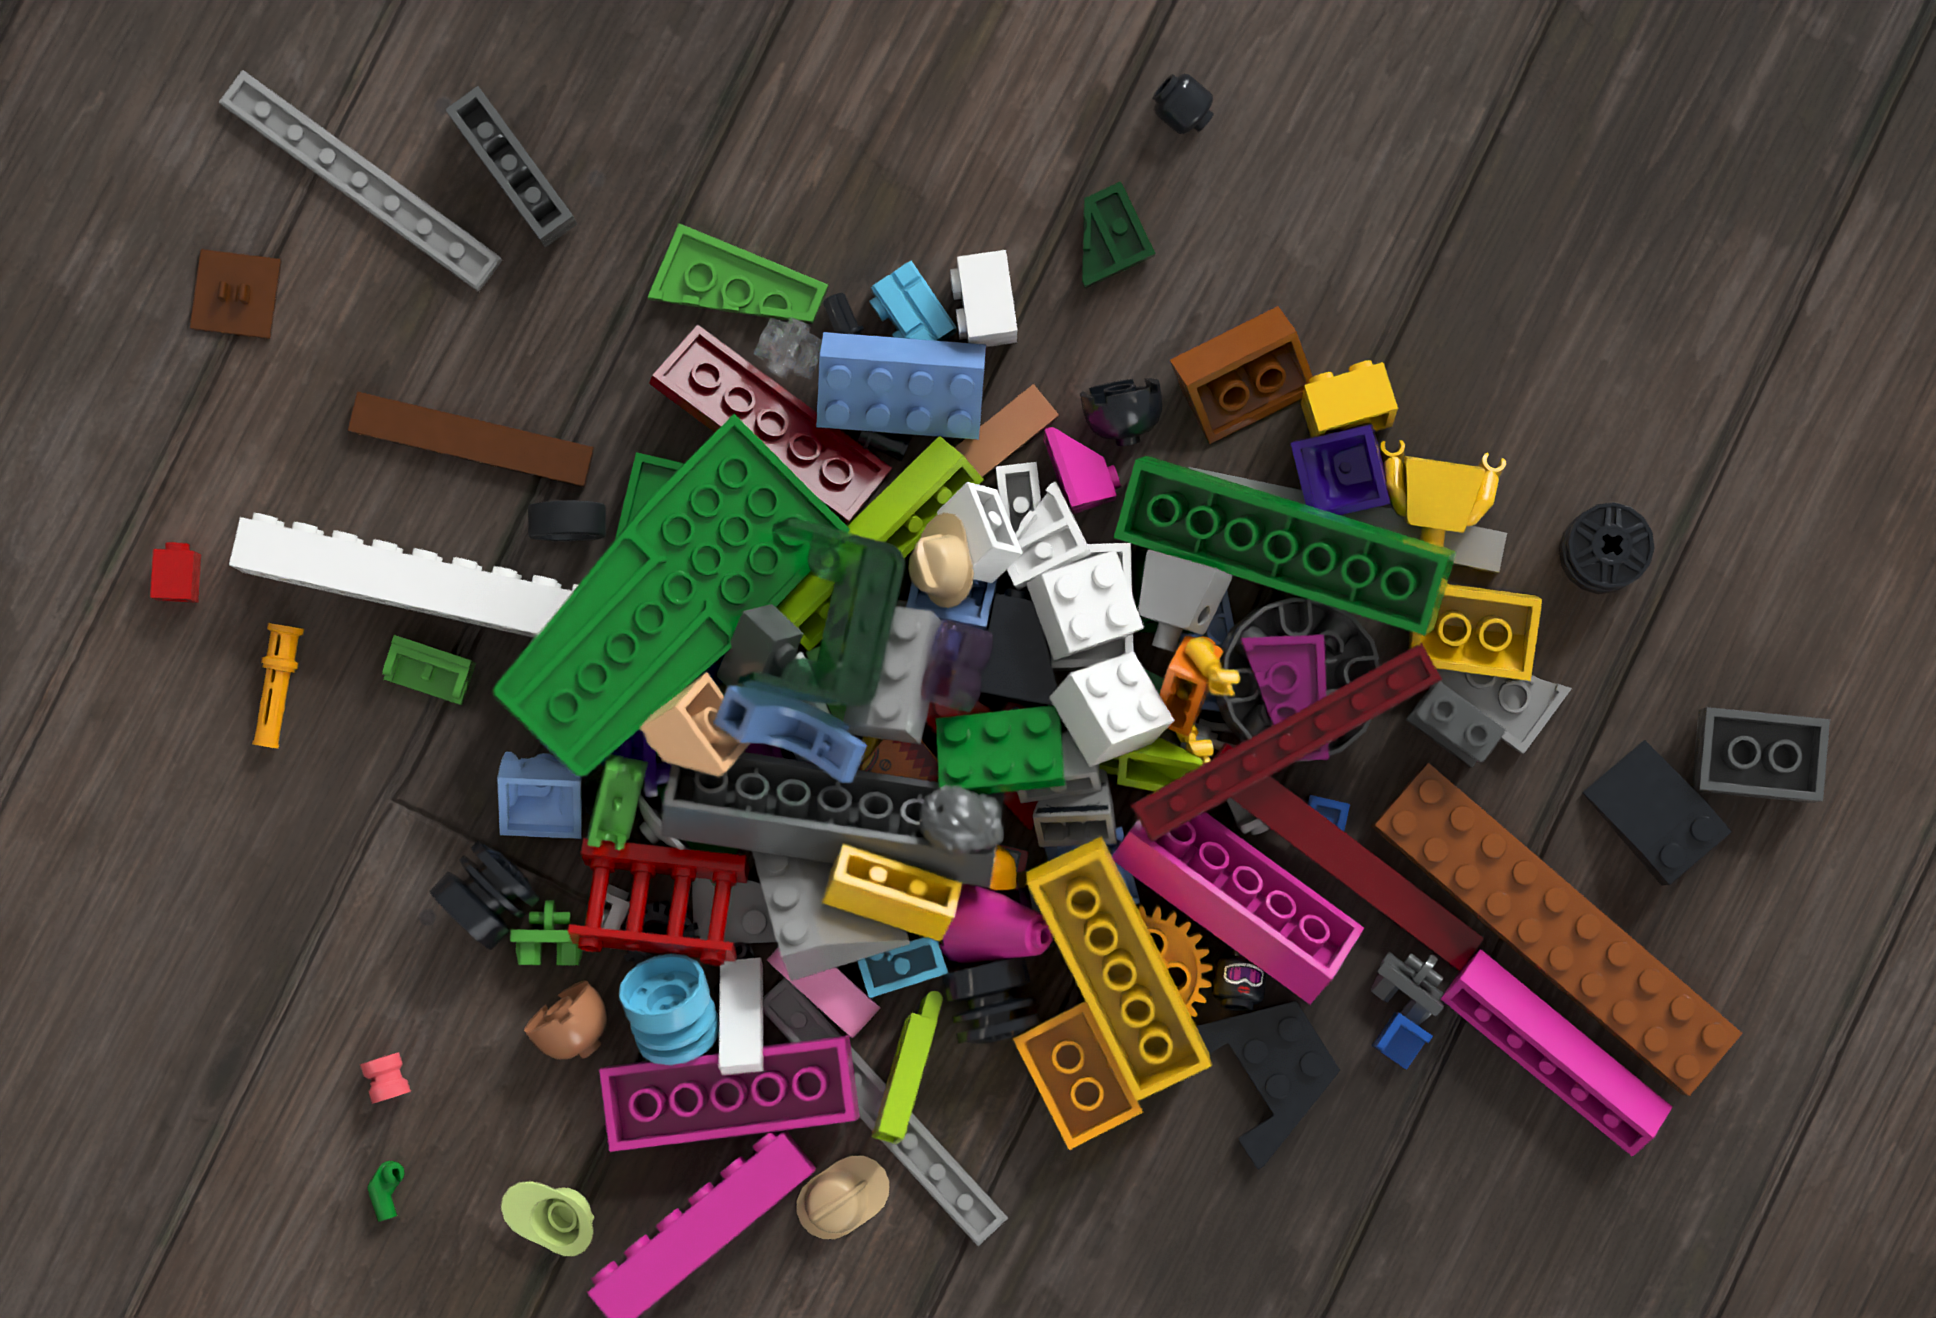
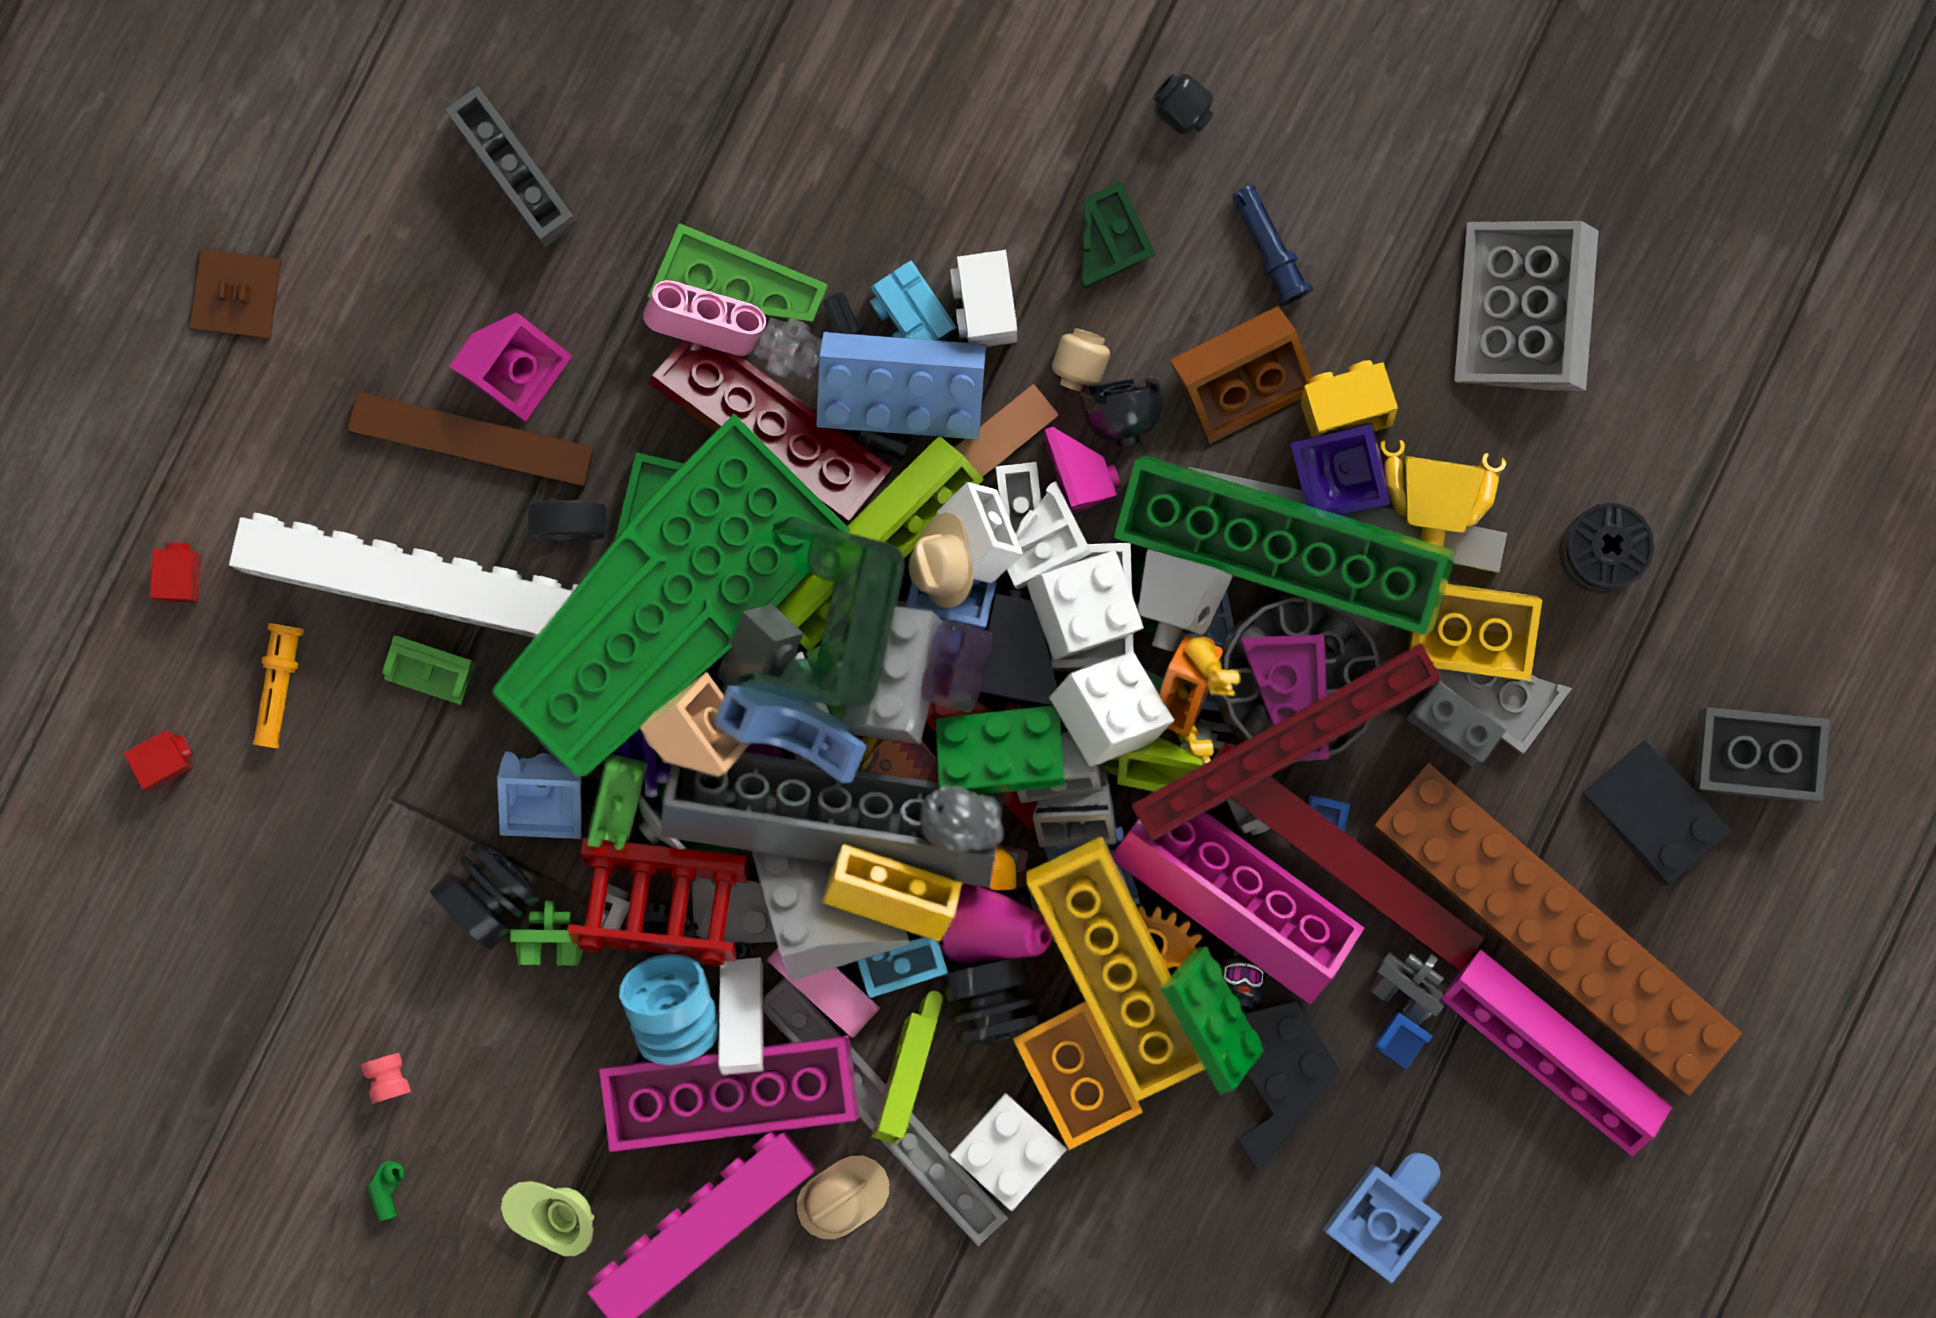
light grey tile [219,70,502,292] -> none
nougat cylinder [524,980,607,1059] -> none
none -> red brick [124,730,194,791]
none -> dark pink slope [449,313,572,422]
none -> bright pink beam [643,280,766,356]
none -> white brick [950,1092,1067,1211]
none -> tan head [1051,328,1110,392]
none -> green plate [1161,946,1264,1095]
none -> dark blue pin [1231,184,1313,306]
none -> medium blue brick [1322,1153,1442,1283]
none -> light grey slope [1454,221,1599,391]

